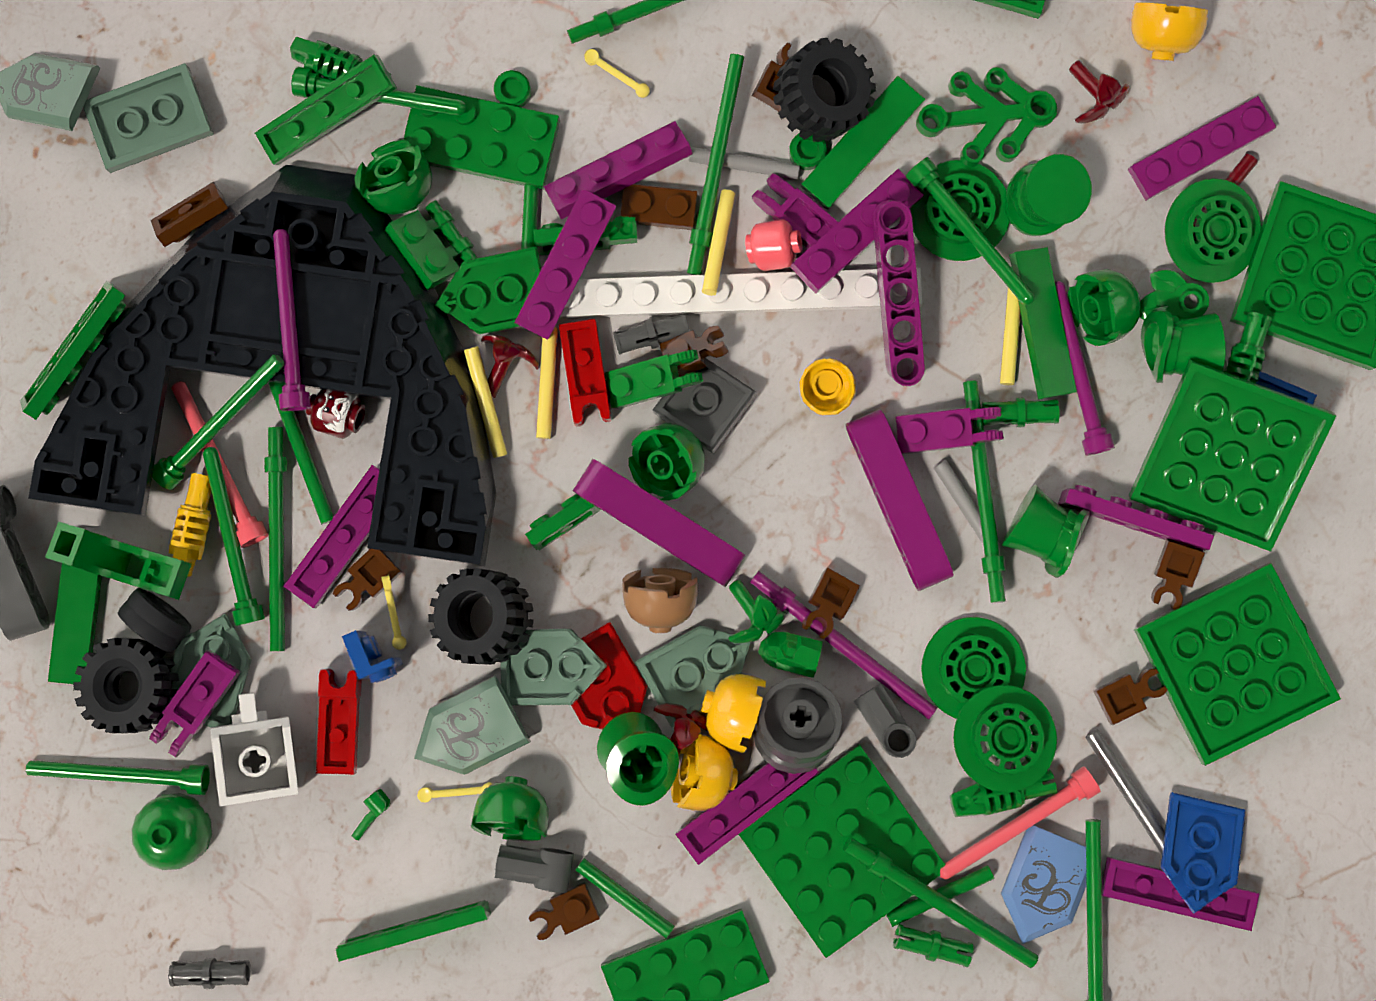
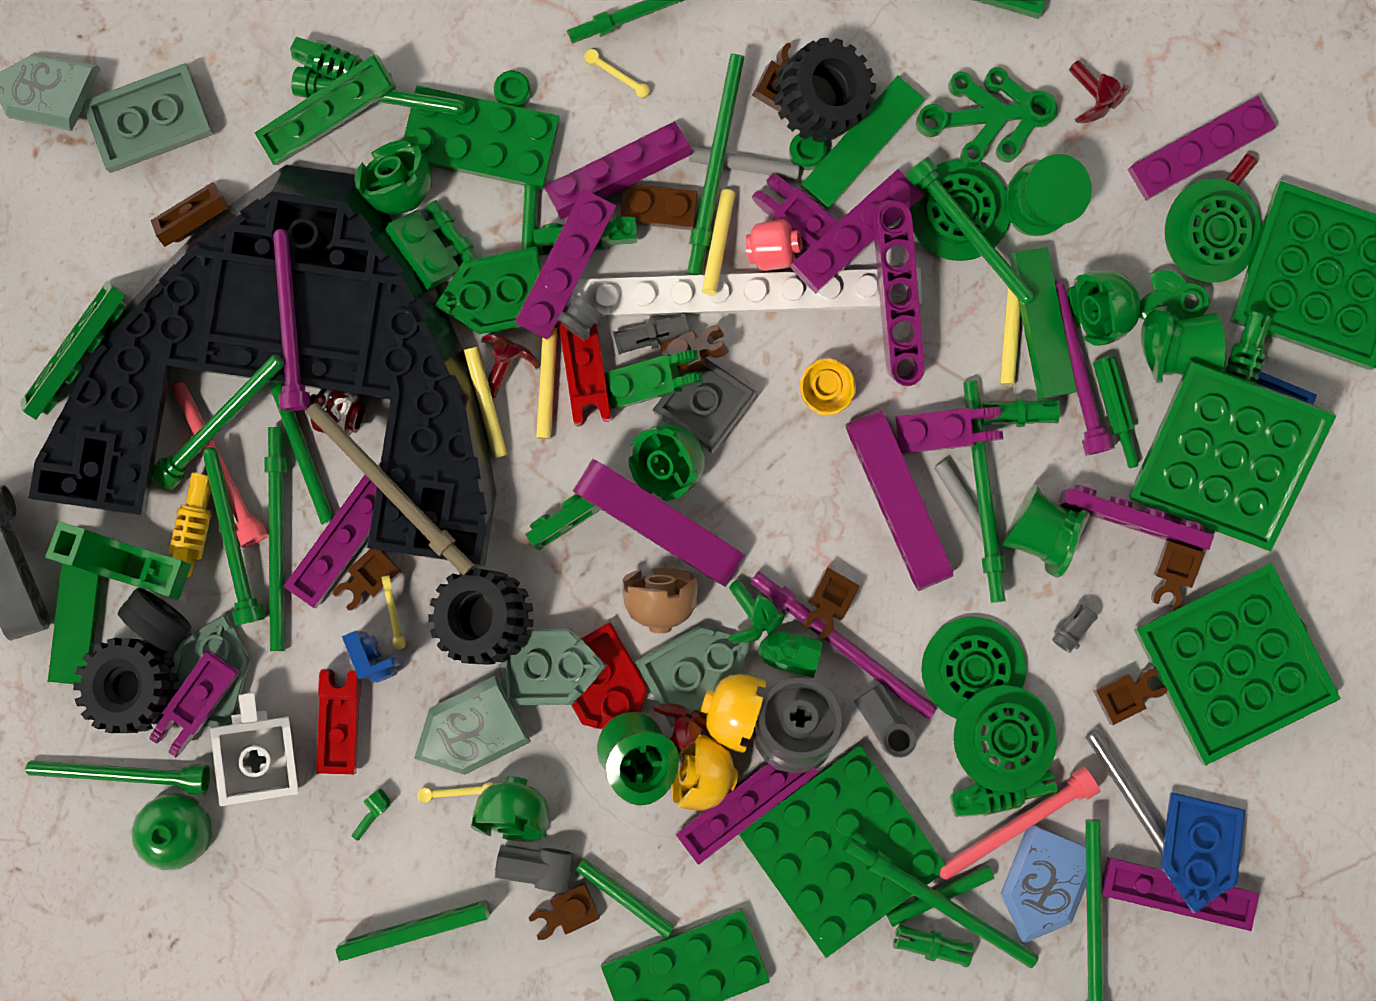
dark grey pin [168,958,251,989] -> none
yellow cylinder [1131,3,1208,61] -> none
none -> dark tan bar [306,402,475,576]
none -> dark grey wheel [556,295,604,341]
none -> dark grey pin [1052,603,1098,653]
none -> green axle [1093,357,1139,469]

